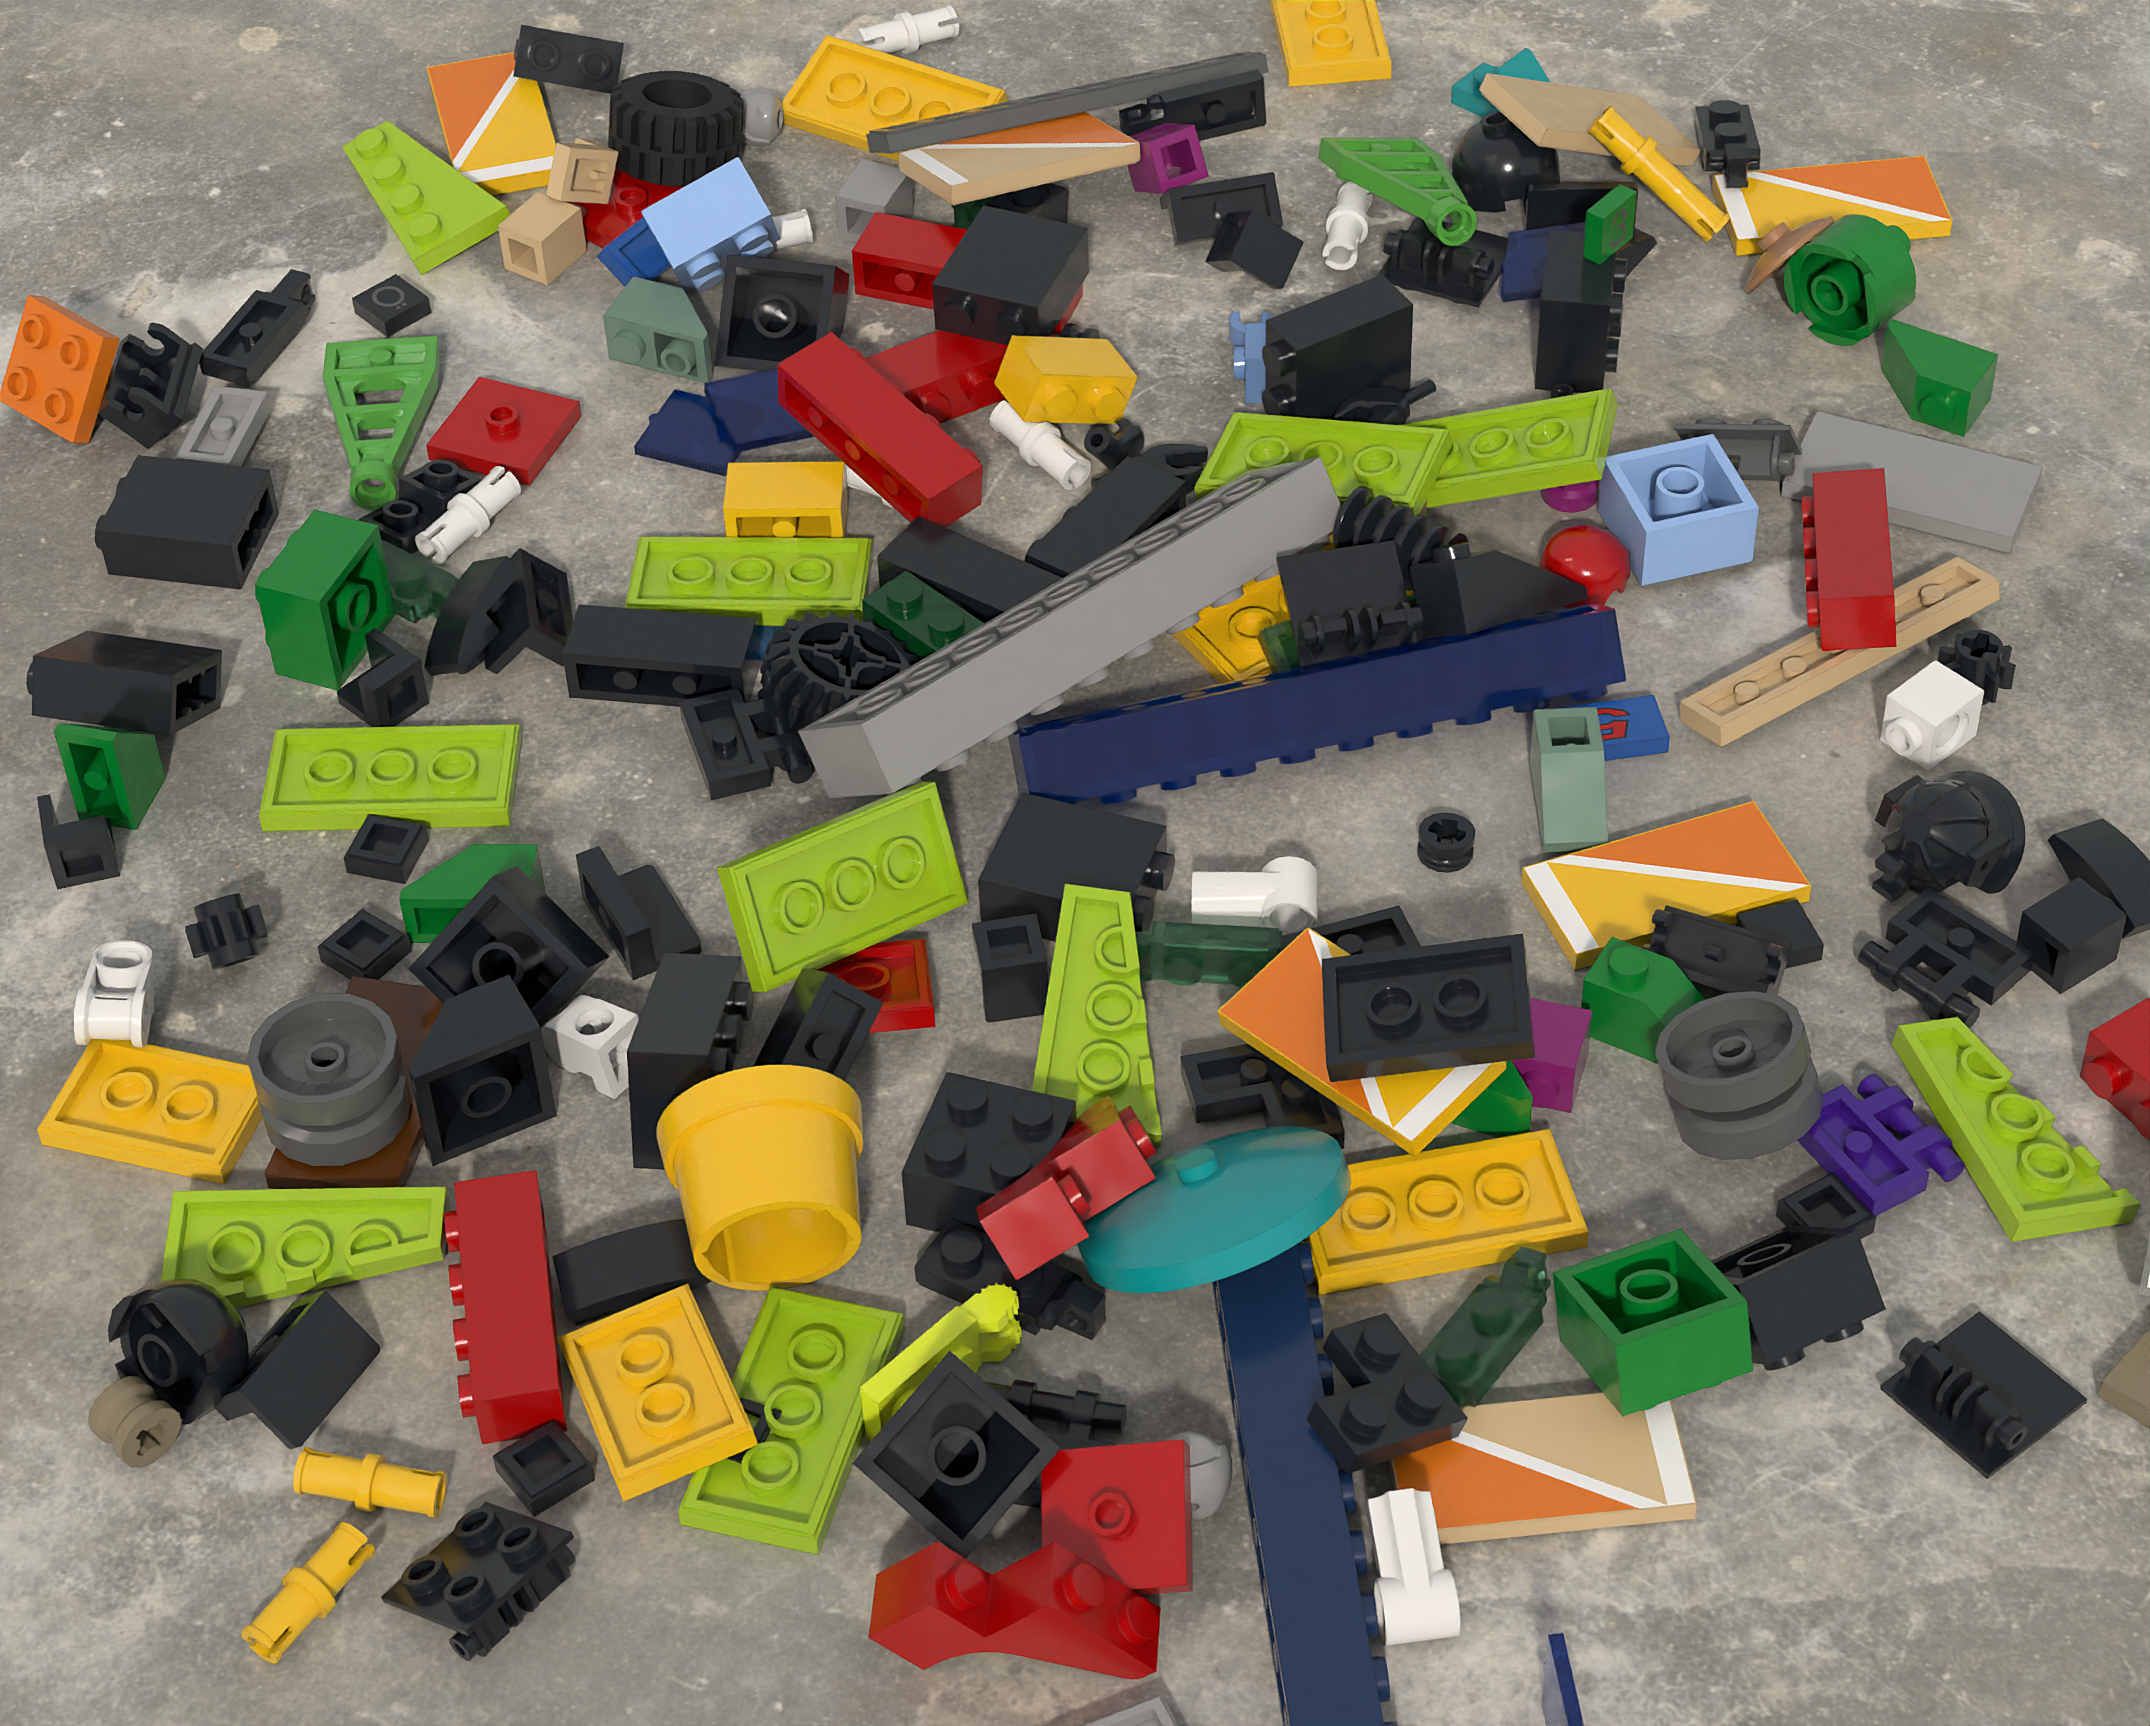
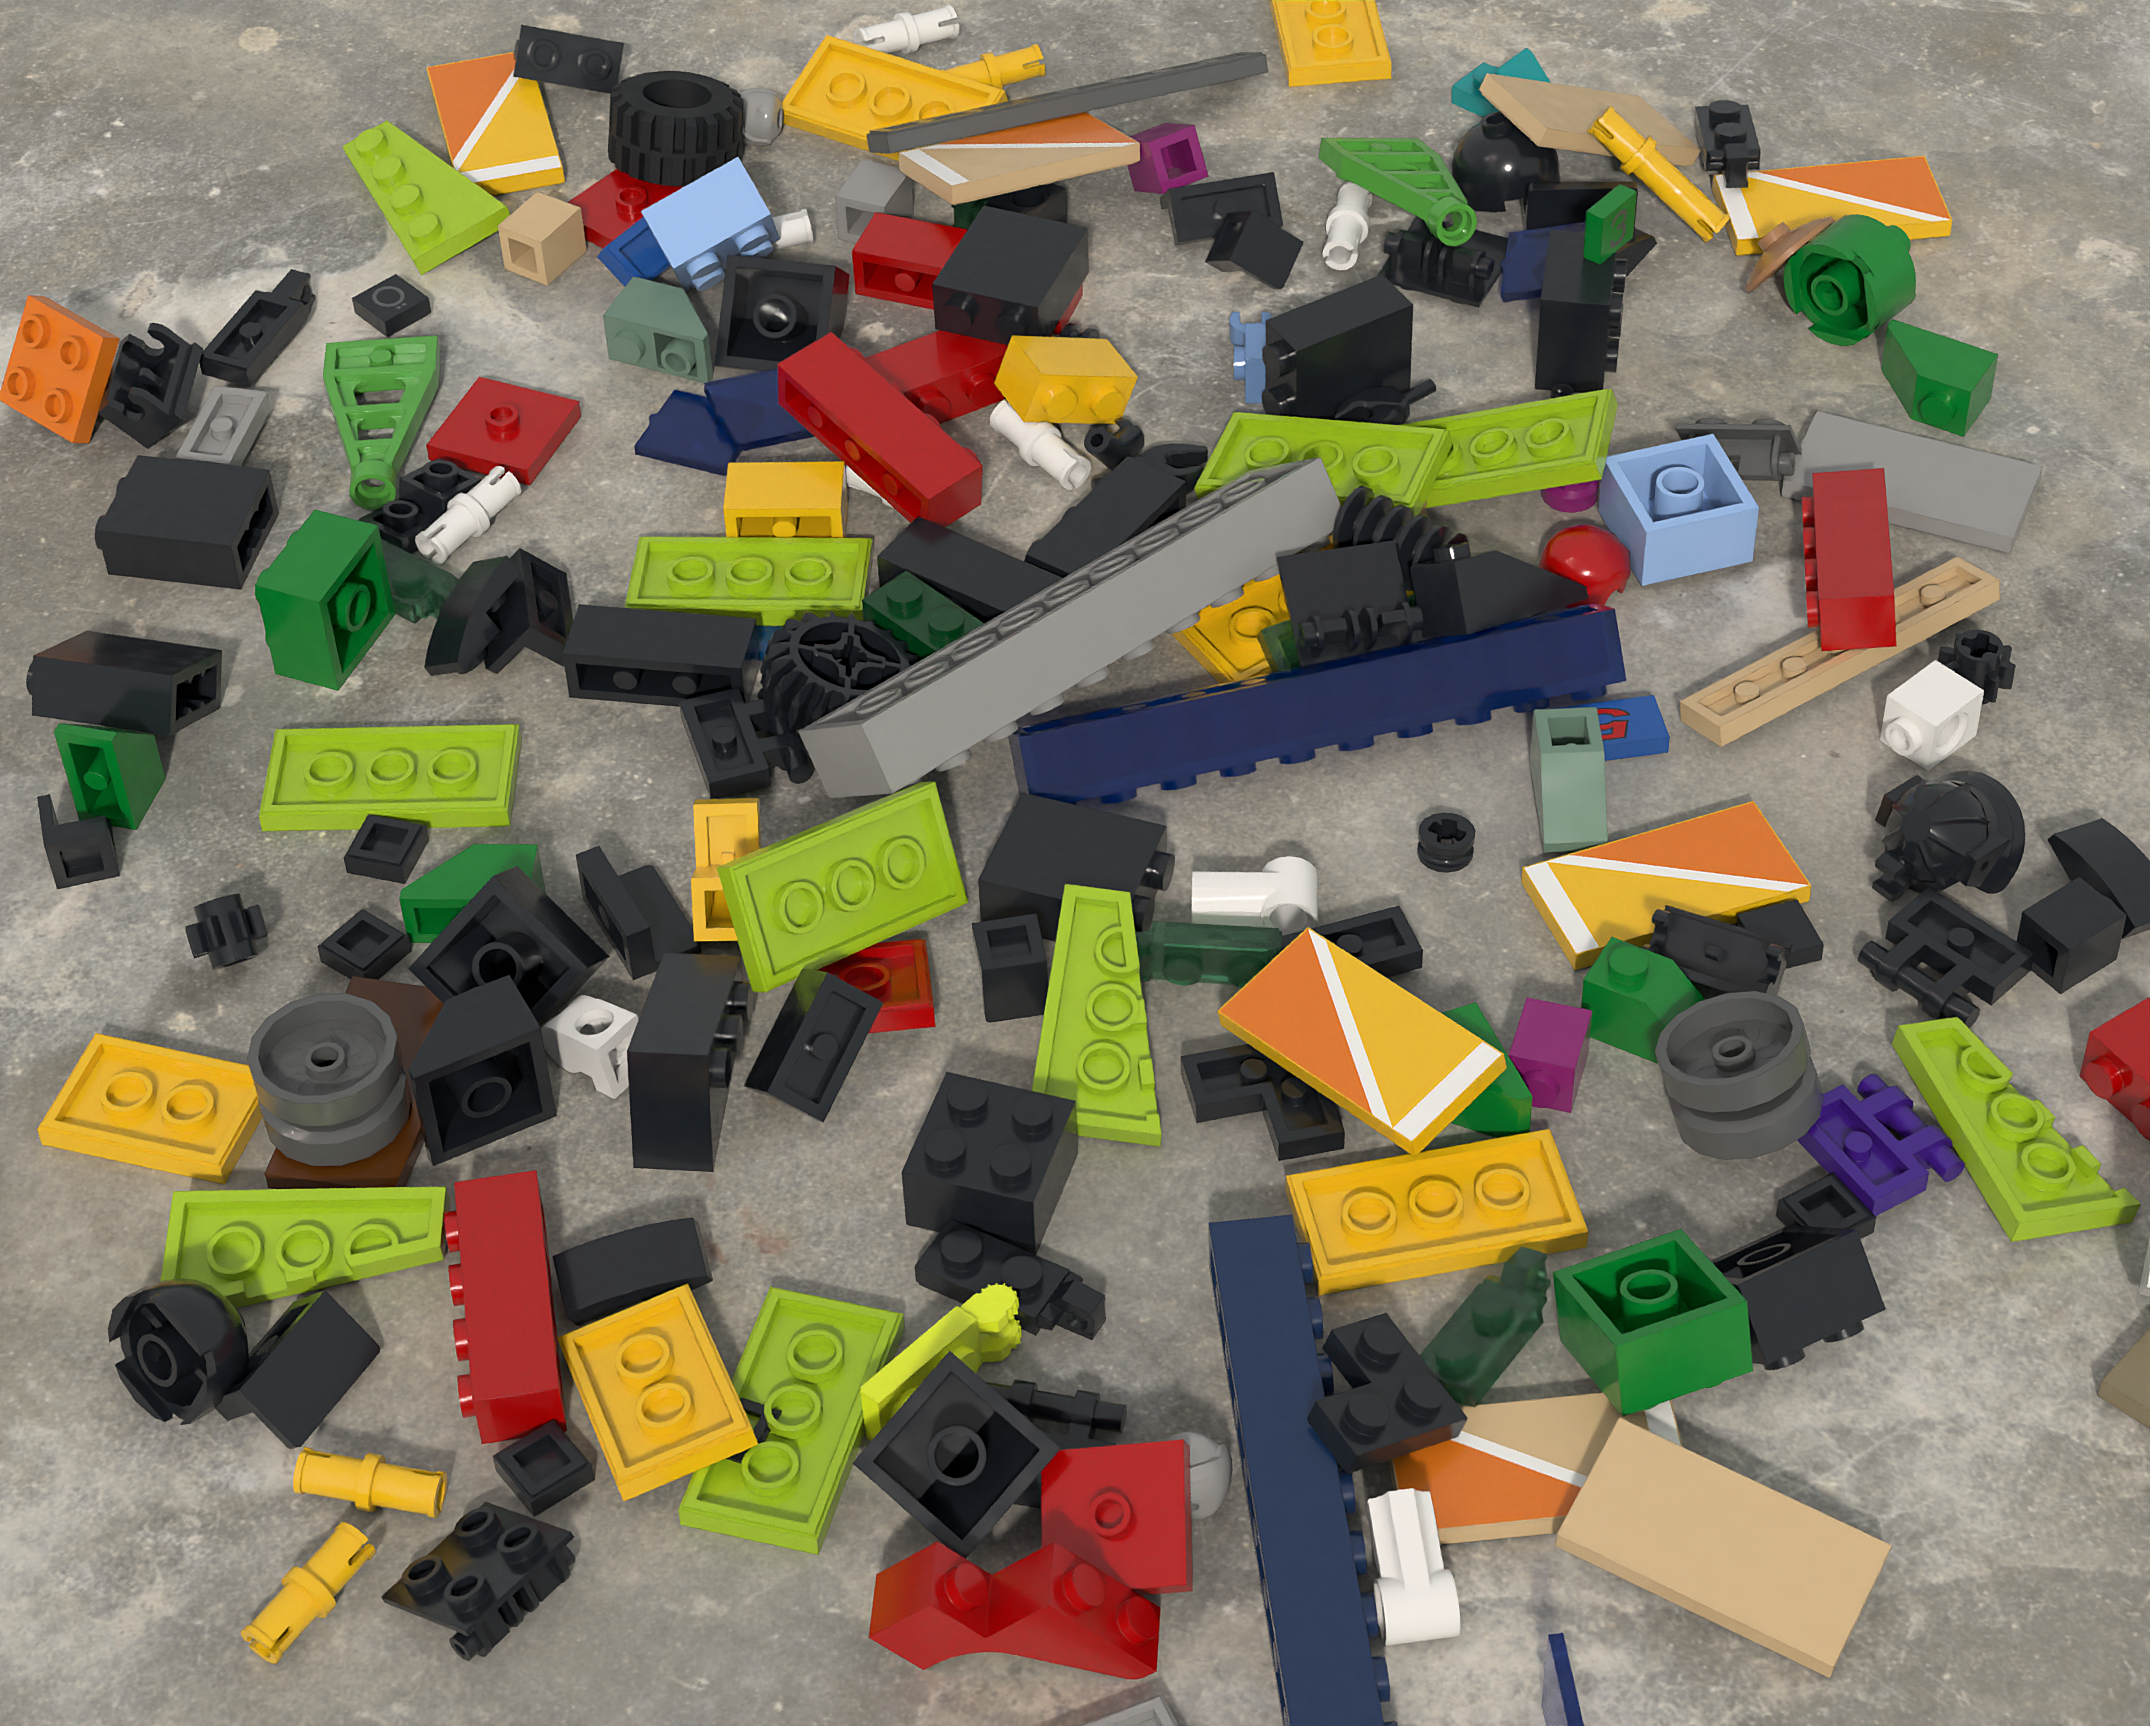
white piece [74,940,154,1048] -> none
dark tan wheel [88,1376,182,1467] -> none
black panel [337,628,429,727] -> none
tan bracket [546,138,618,204] -> none
yellow piece [656,1065,863,1291] -> none
red arch [976,1095,1157,1281] -> none
teal dish [1077,1126,1351,1293] -> none
black hinge [1119,69,1266,141] -> none
black plate [1322,933,1535,1082] -> none
black hinge [1880,1311,2087,1479] -> none
none -> yellow brick [691,798,762,942]
none -> yellow pin [941,44,1046,89]
none -> tan tile [1555,1417,1892,1678]

